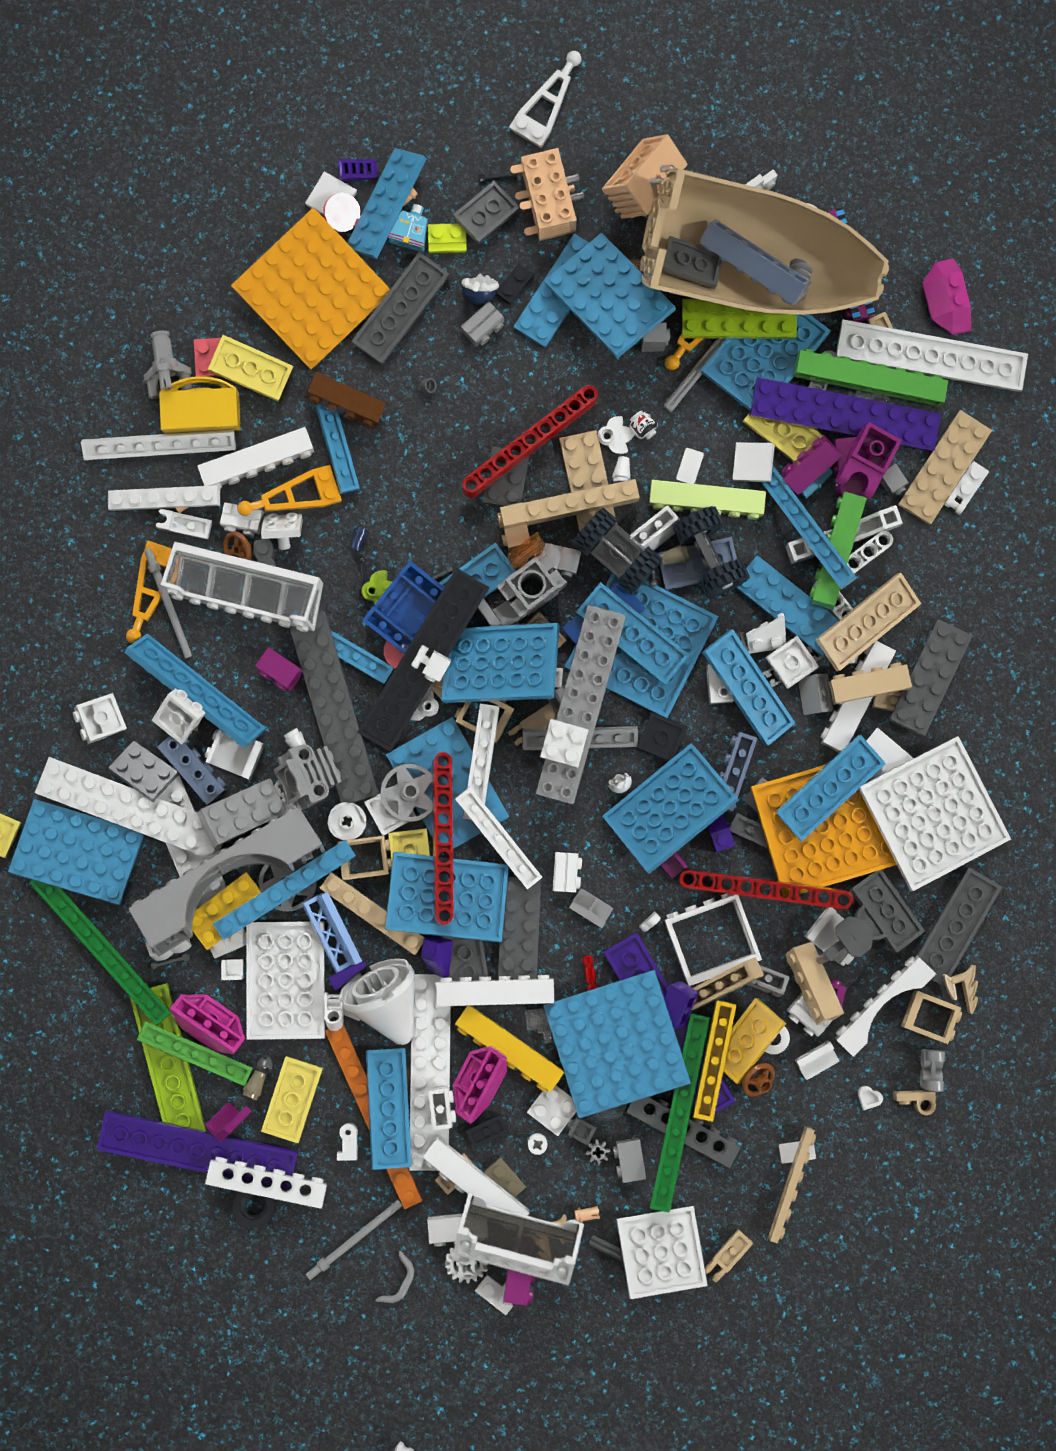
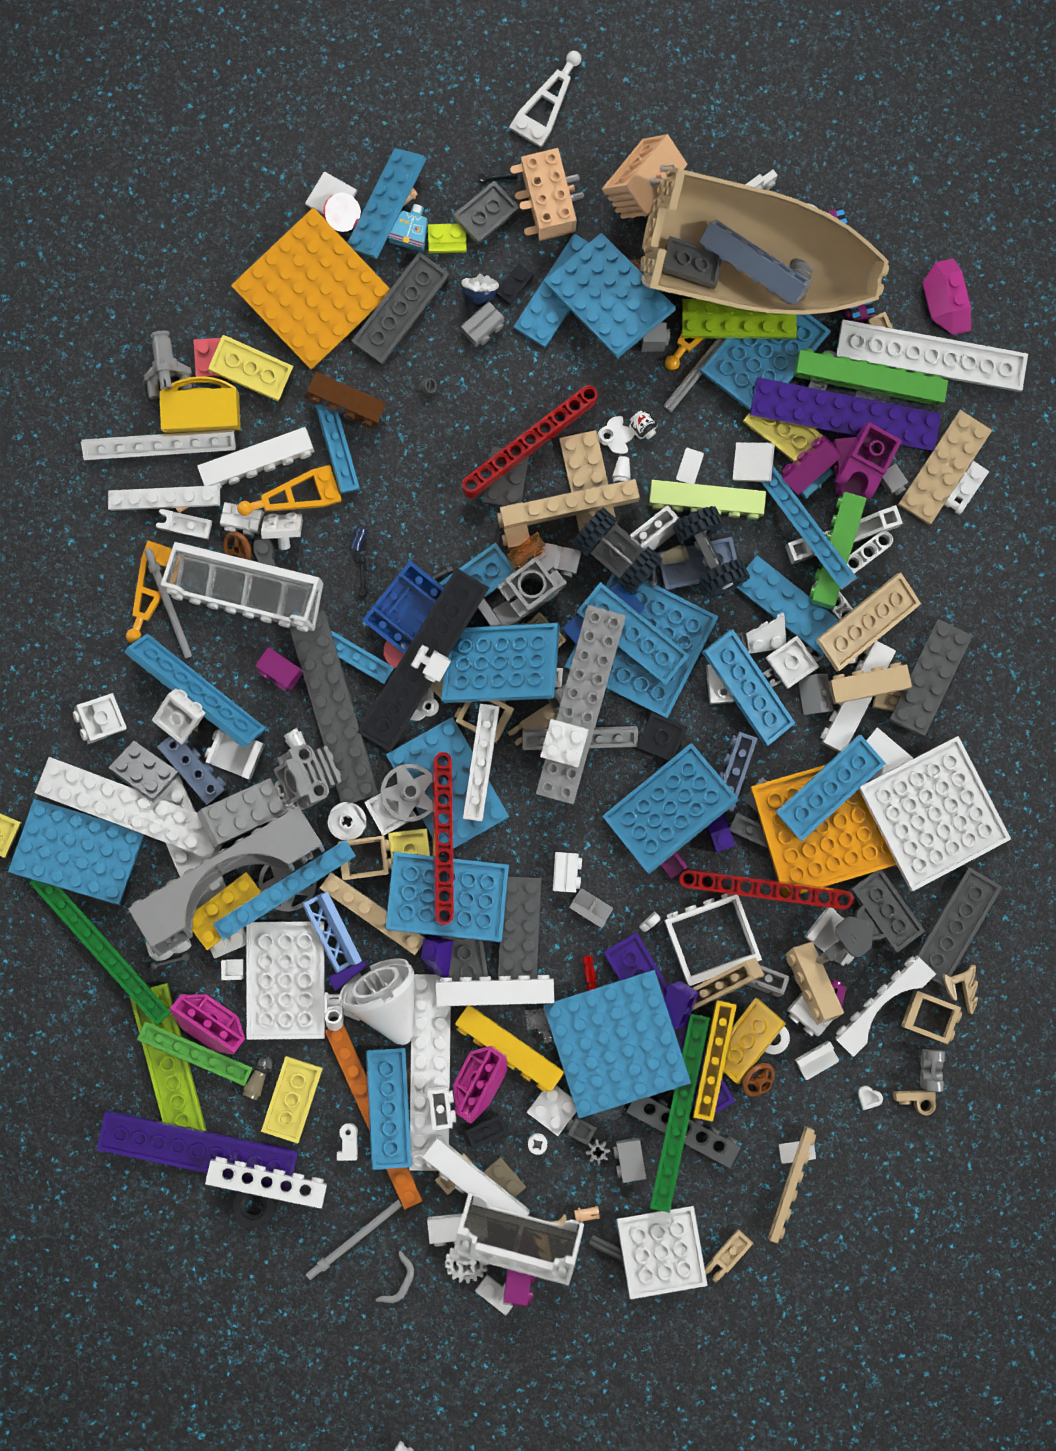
magenta panel [205,1103,252,1142] -> none
dark purple slope [338,159,378,182] -> none
lime plate [361,570,392,604] -> none
white plate [455,787,542,889] -> none
white plate [608,773,632,793] -> none

